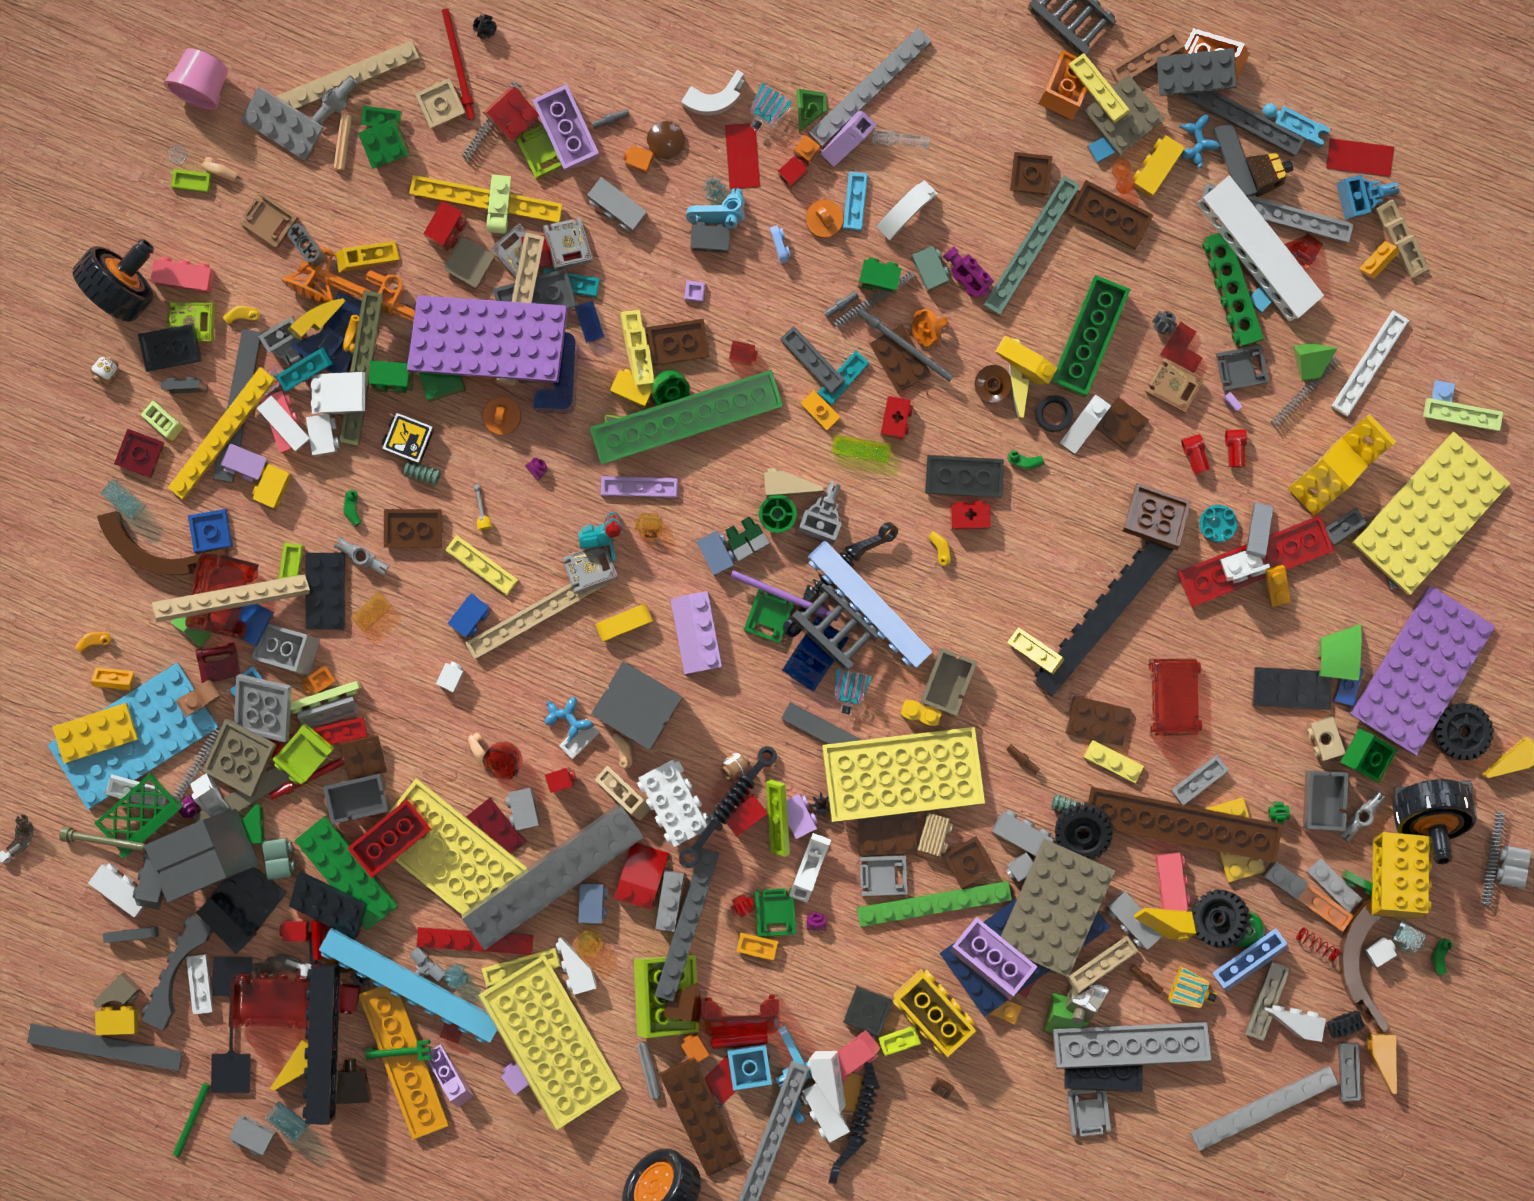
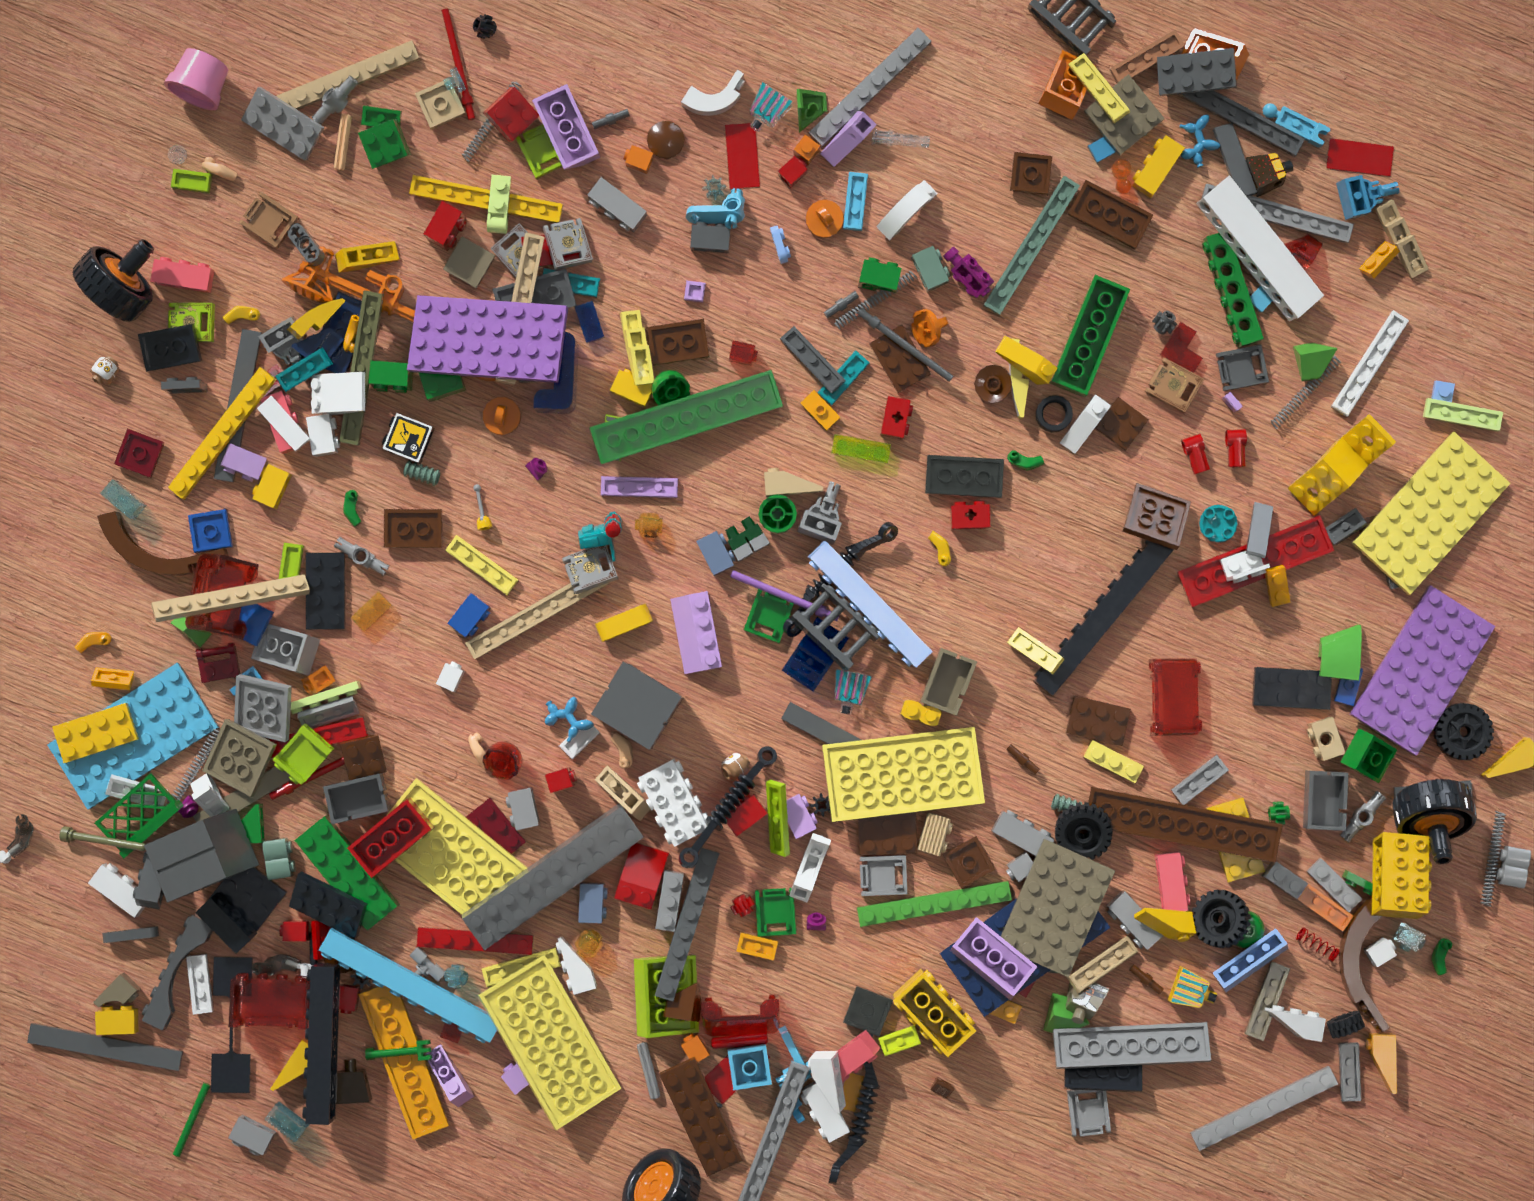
yellowish green slope [141,401,184,441] -> none
nougat plate [175,679,221,717] -> none
none -> clear light blue tile [443,67,466,92]

